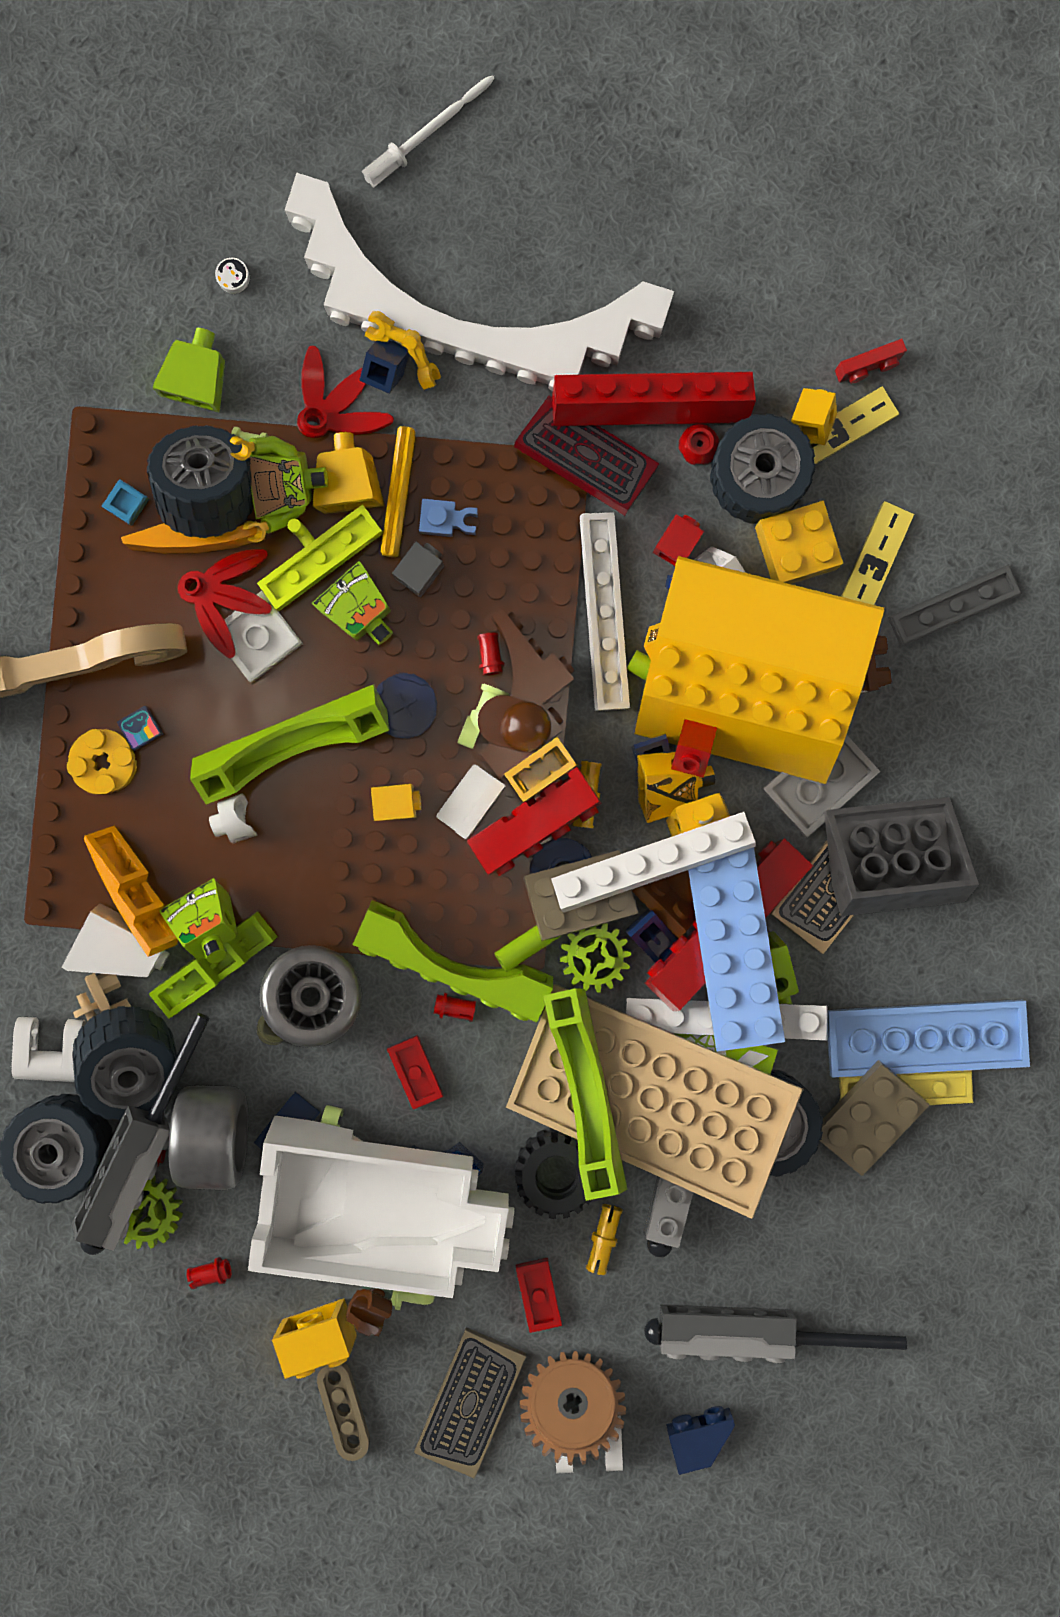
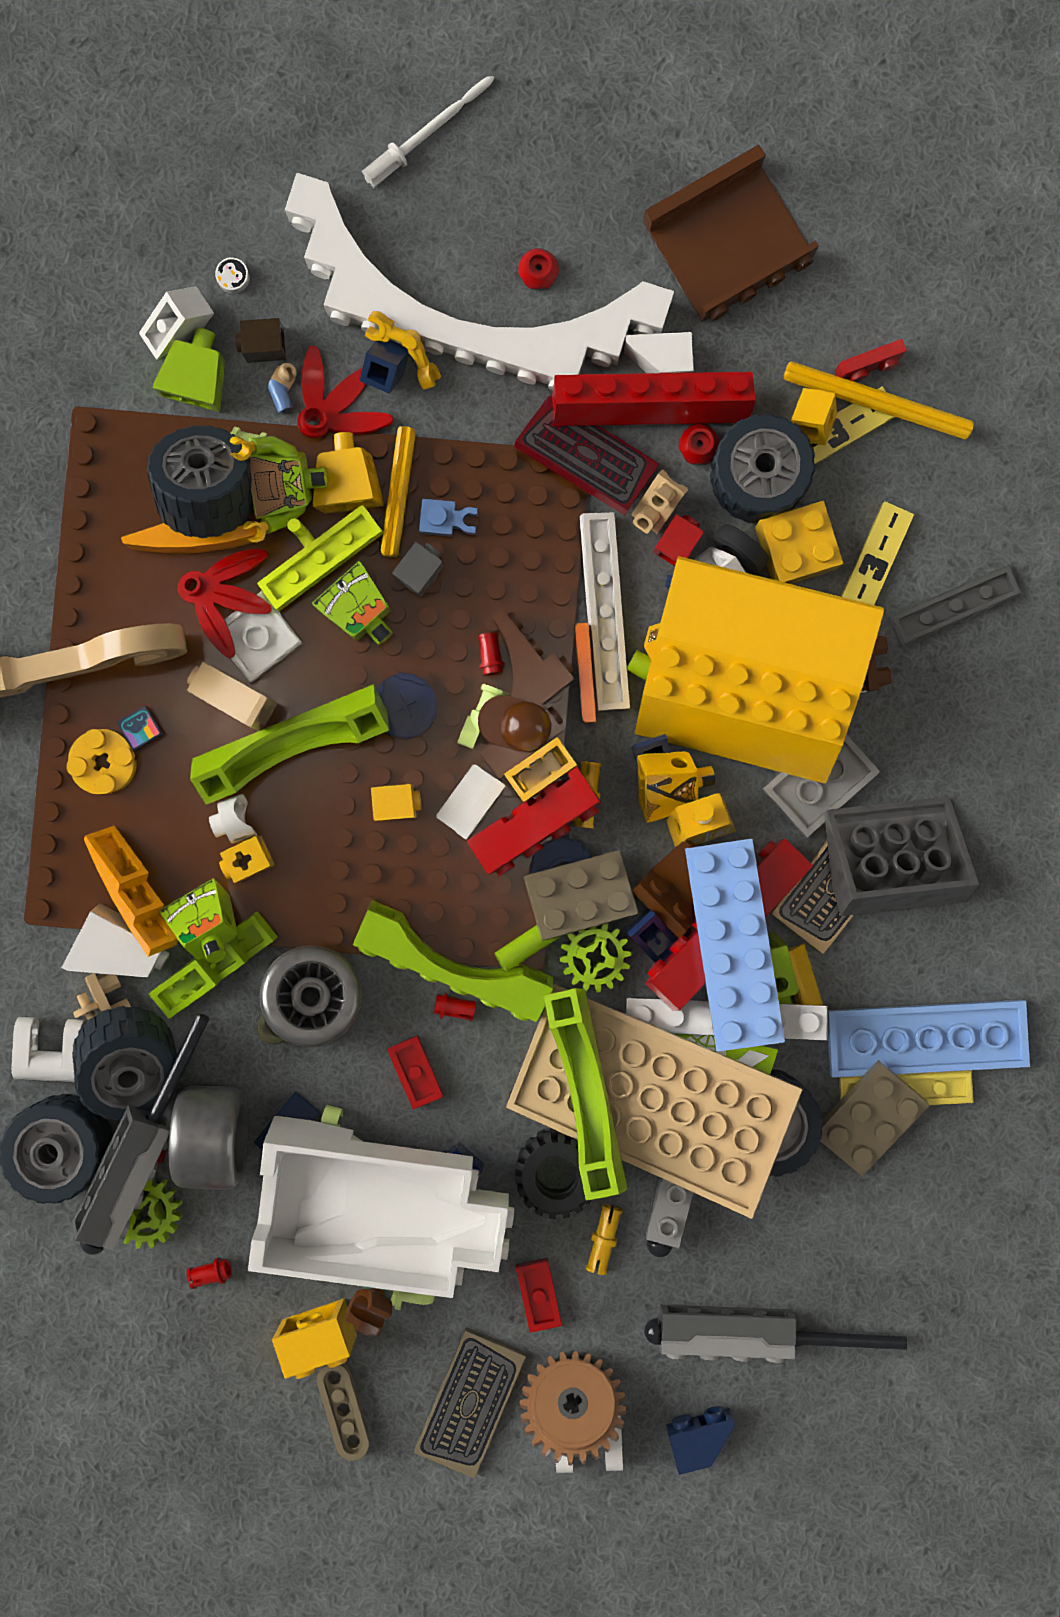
dark azure tile [102,479,149,526] -> none
white plate [551,812,756,913] -> none
red brick [671,719,717,778] -> none
none -> white slope [139,286,214,360]
none -> tan slope [187,662,278,731]
none -> yellow brick [219,836,275,883]
none -> dark brown brick [235,318,286,363]
none -> arm [268,363,297,414]
none -> red plate [518,248,559,289]
none -> orange tile [575,622,596,724]
none -> white slope [624,332,694,373]
none -> tan hips [631,469,688,534]
none -> reddish brown panel [643,145,819,322]
none -> black tyre [712,524,769,573]
none -> yellow axle [784,361,974,439]
none -> yellow slope [788,944,823,1006]

